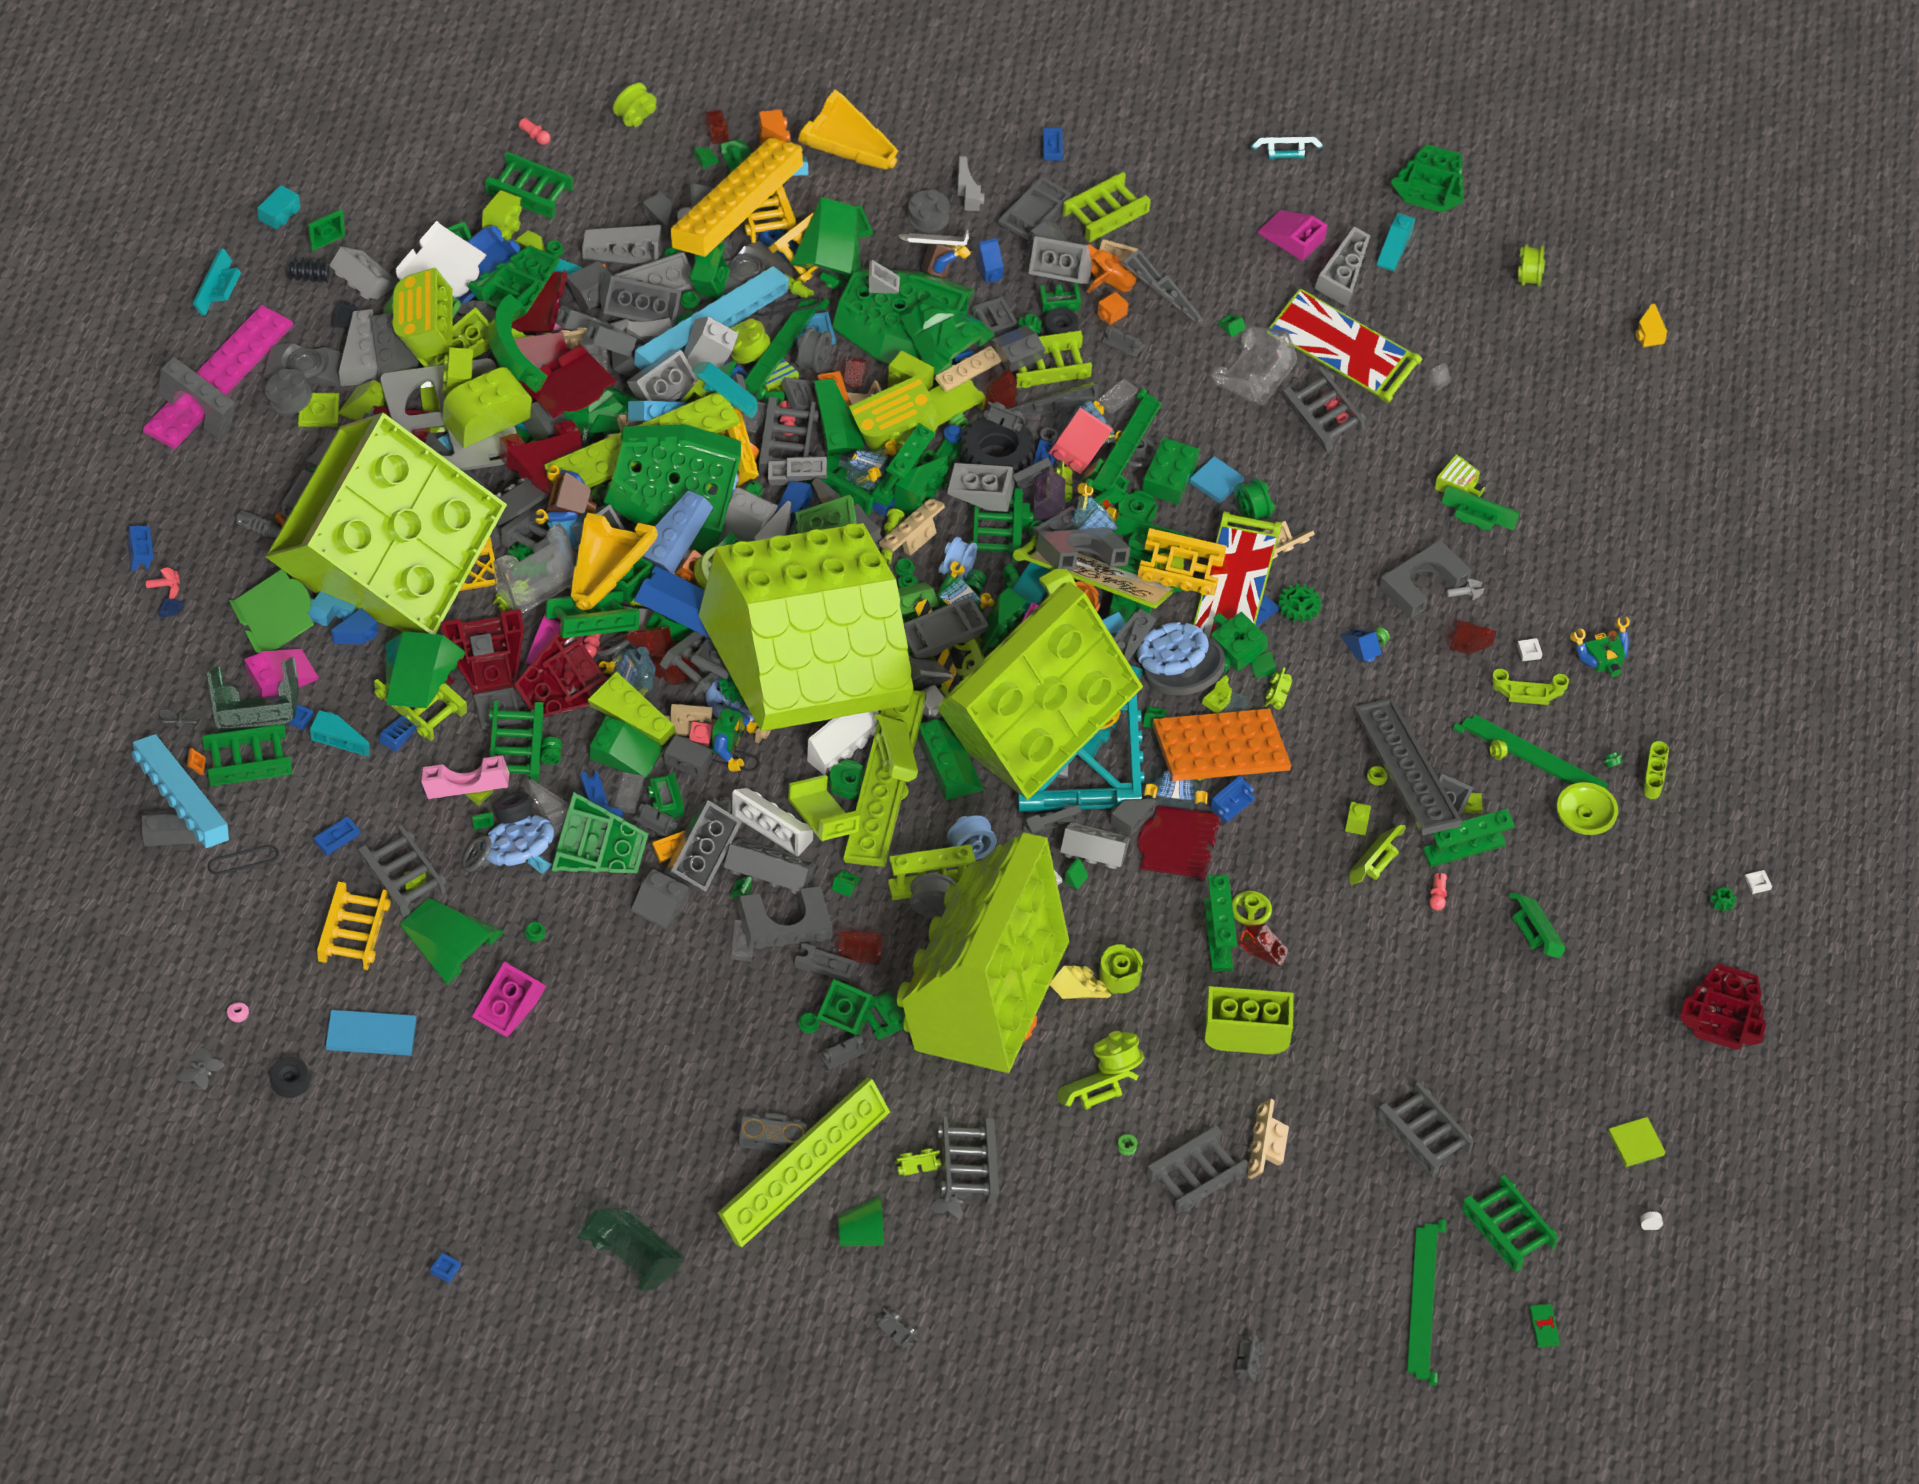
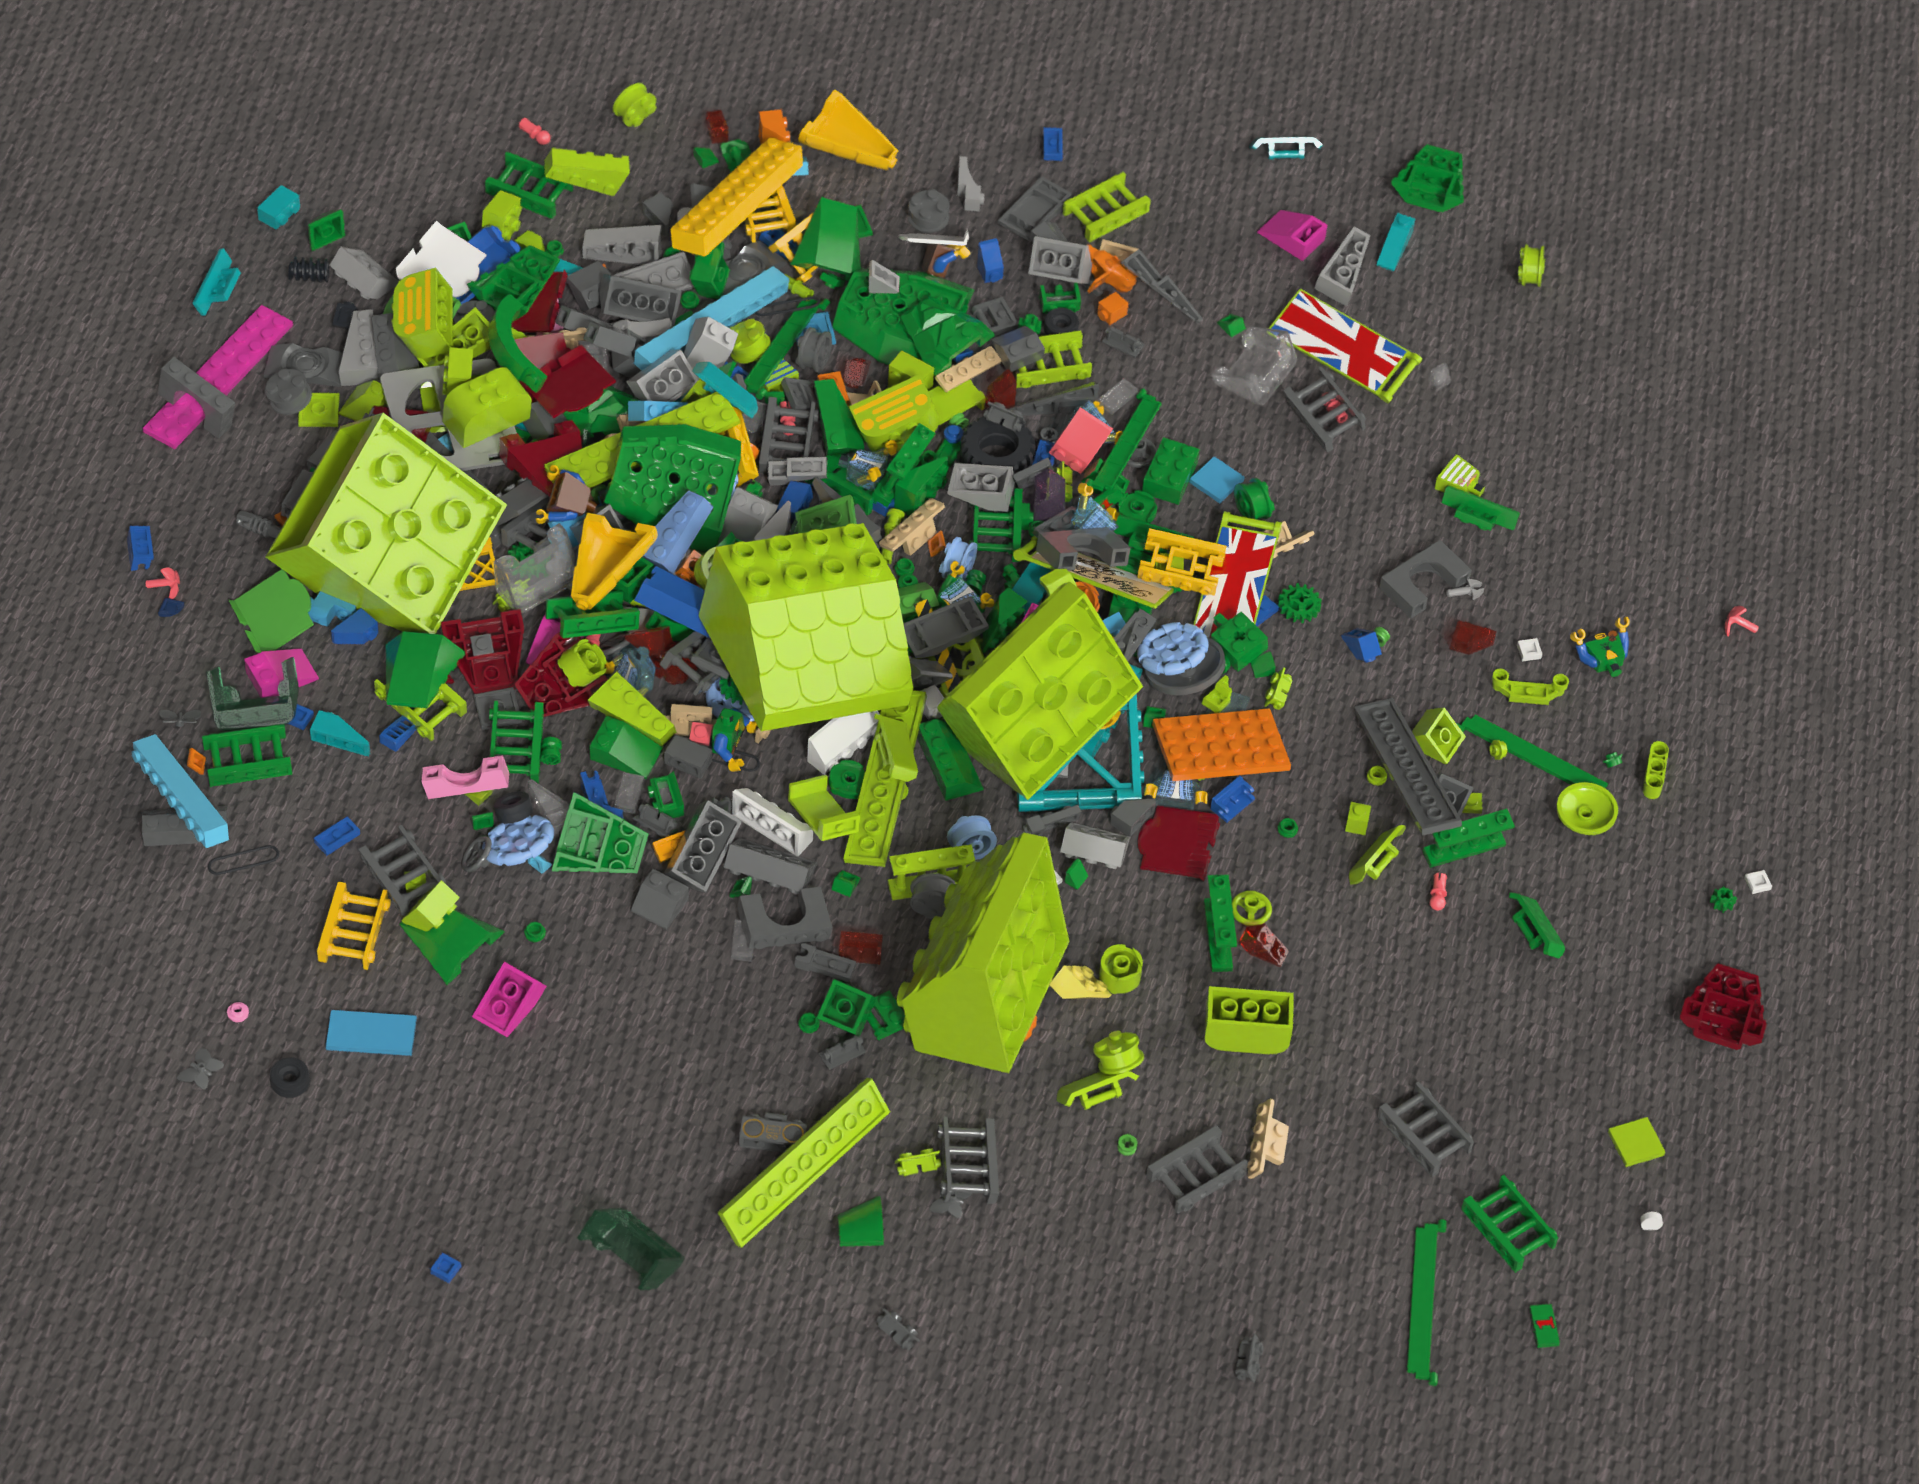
yellow slope [1636,304,1667,347] -> none
none -> lime slope [401,880,460,932]
none -> lime wedge [544,148,630,196]
none -> lime brick [558,639,607,687]
none -> orange slope [927,531,946,557]
none -> green plate [1278,818,1298,838]
none -> lime slope [1412,707,1466,764]
none -> coral plant [1725,606,1759,636]

